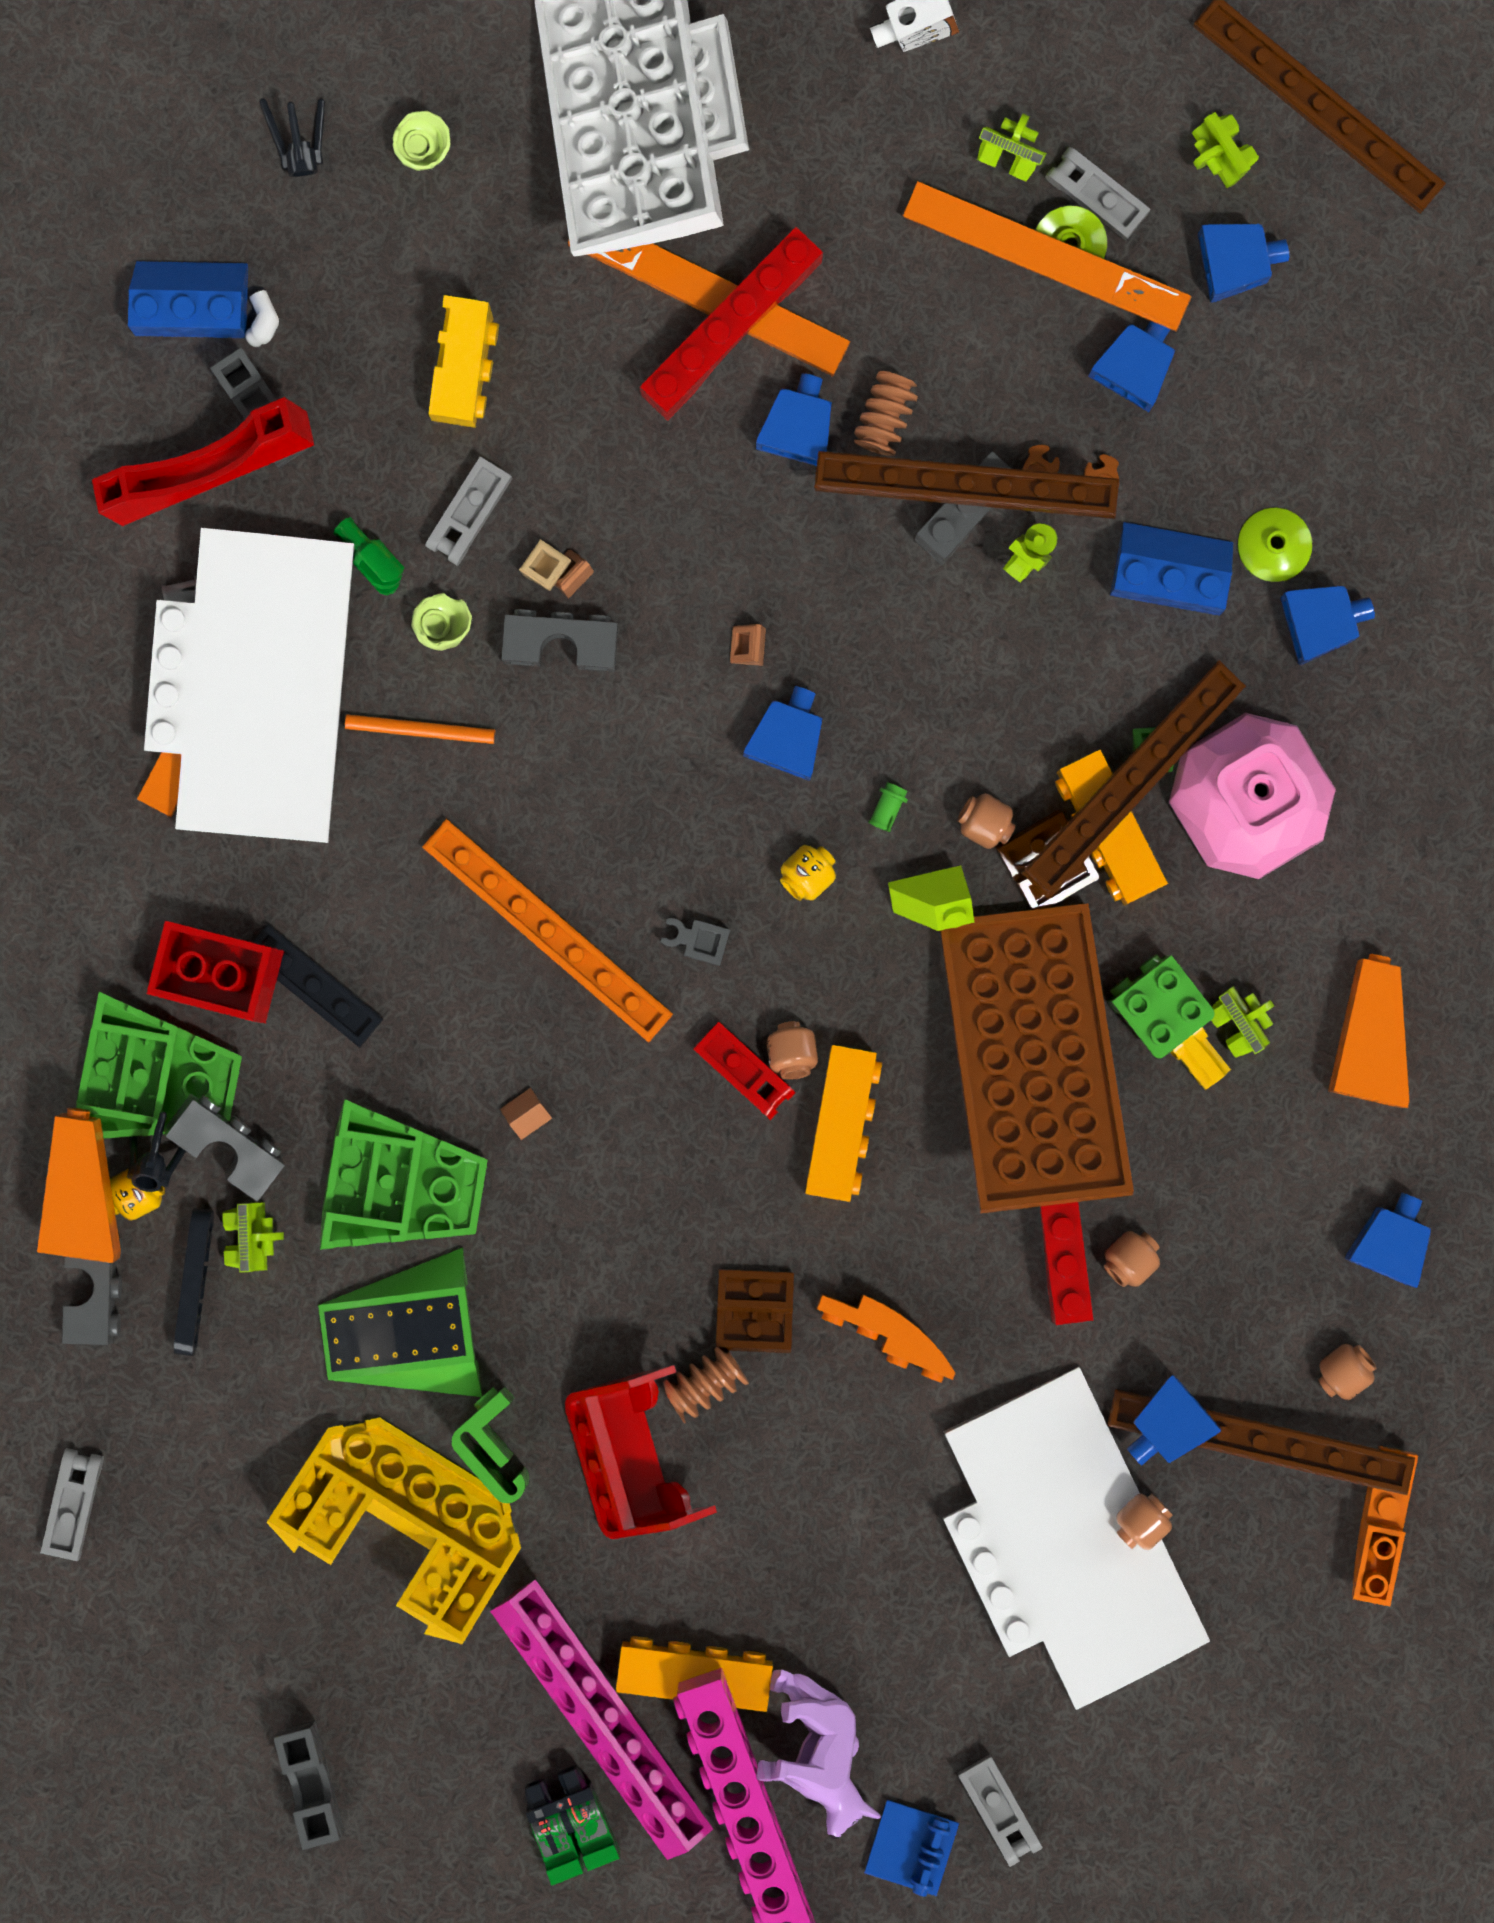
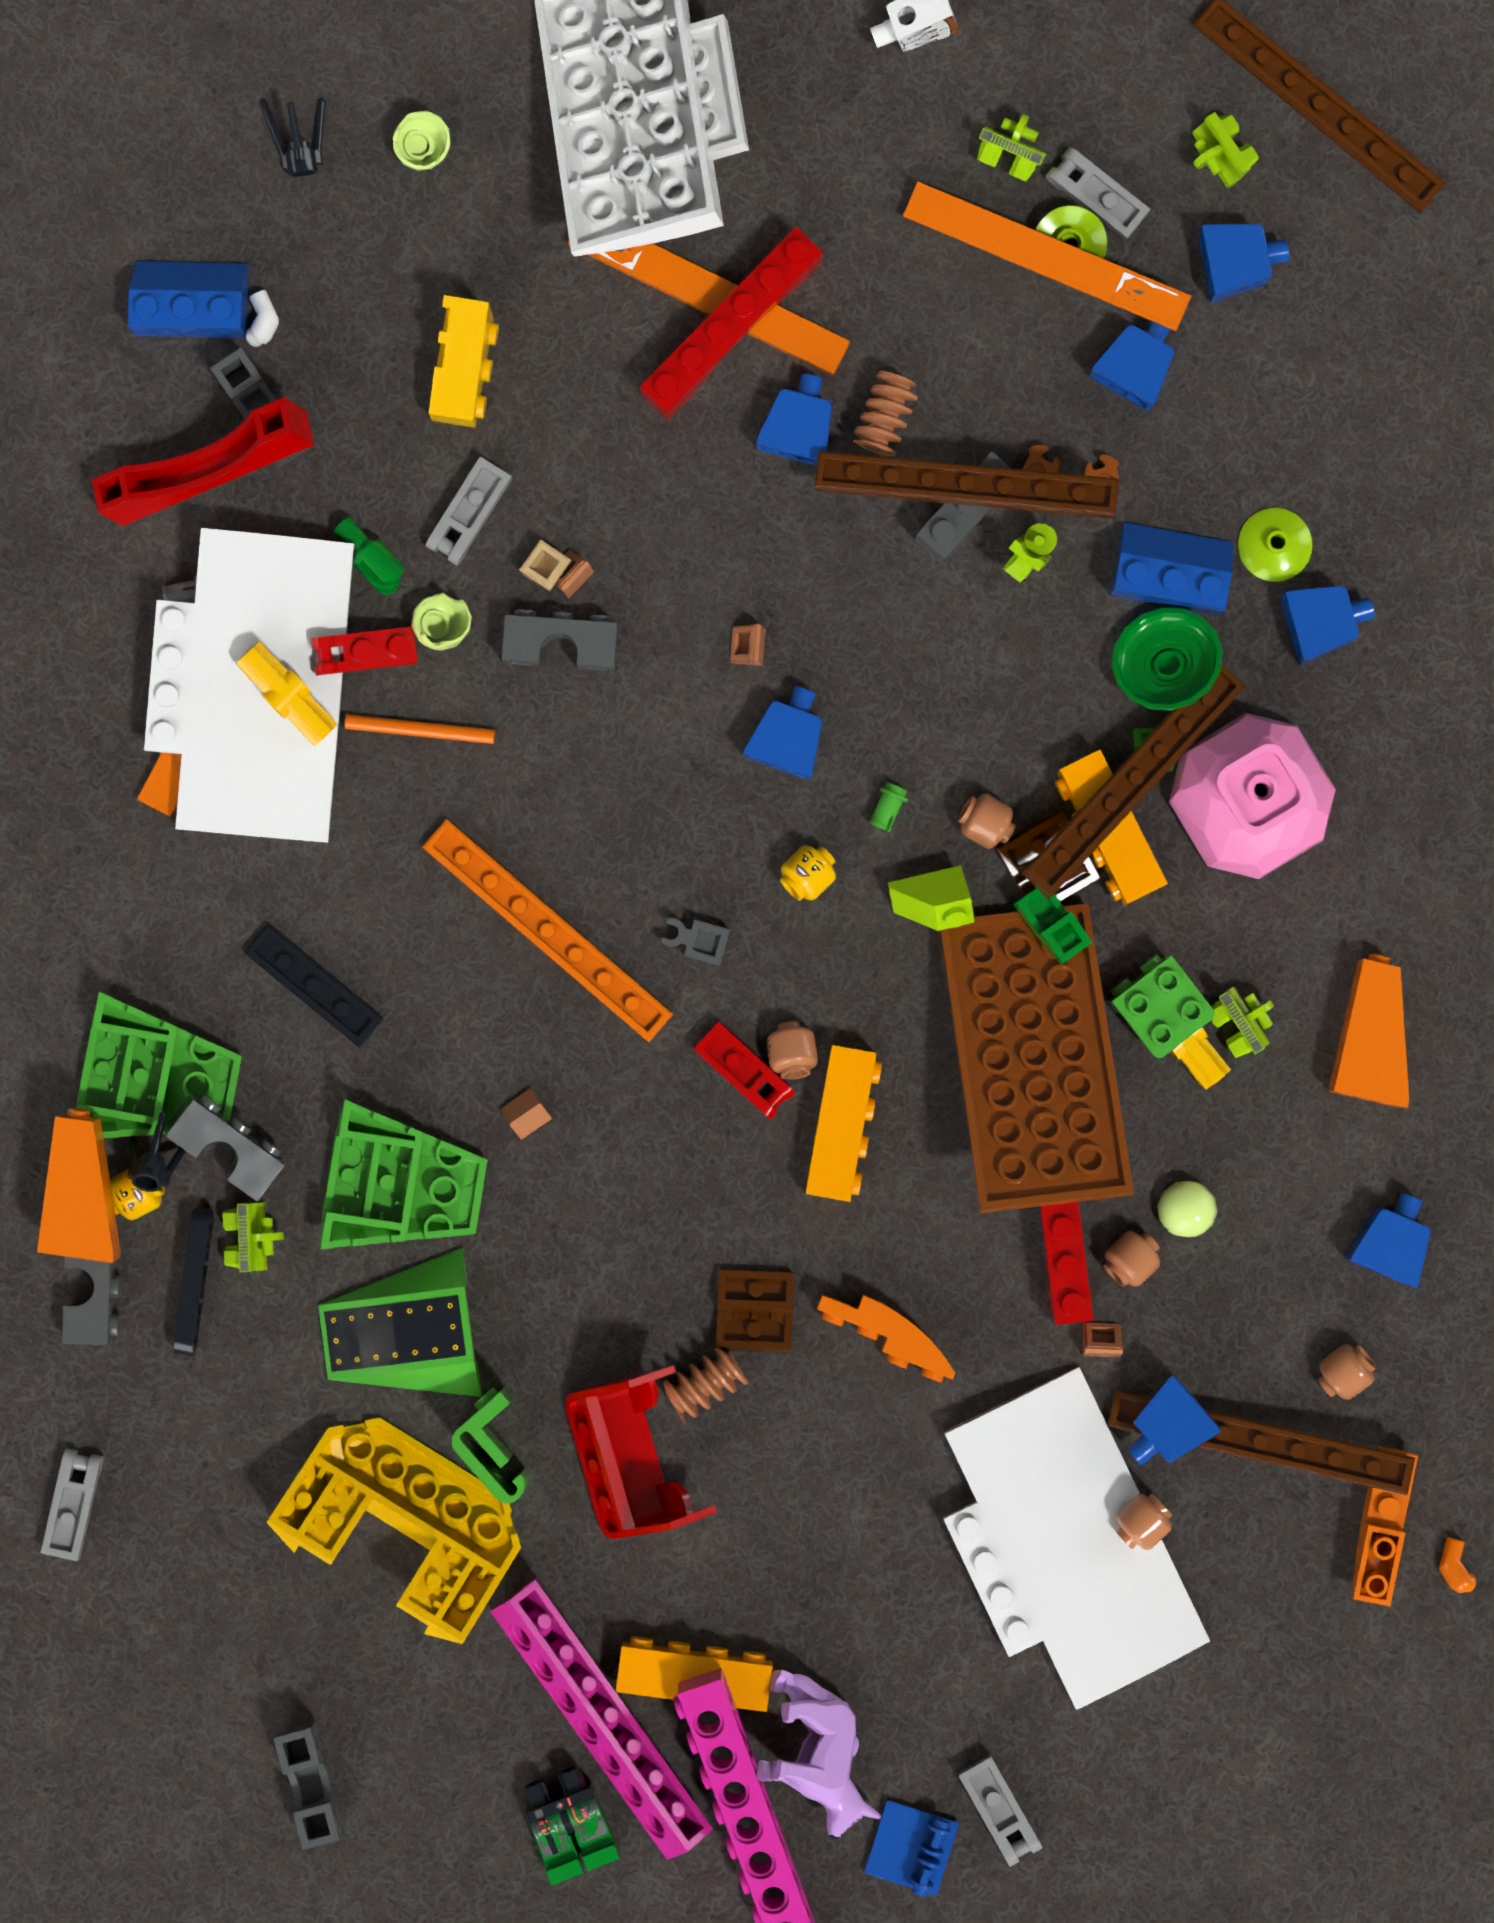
red brick [146,921,284,1024] -> none
none -> yellow piece [236,641,338,746]
none -> red plate [311,627,418,676]
none -> green slope [1013,887,1092,964]
none -> nougat slope [1082,1323,1123,1357]
none -> green hat [1112,608,1223,711]
none -> yellowish green hair [1157,1181,1218,1237]
none -> orange arm [1439,1537,1476,1593]

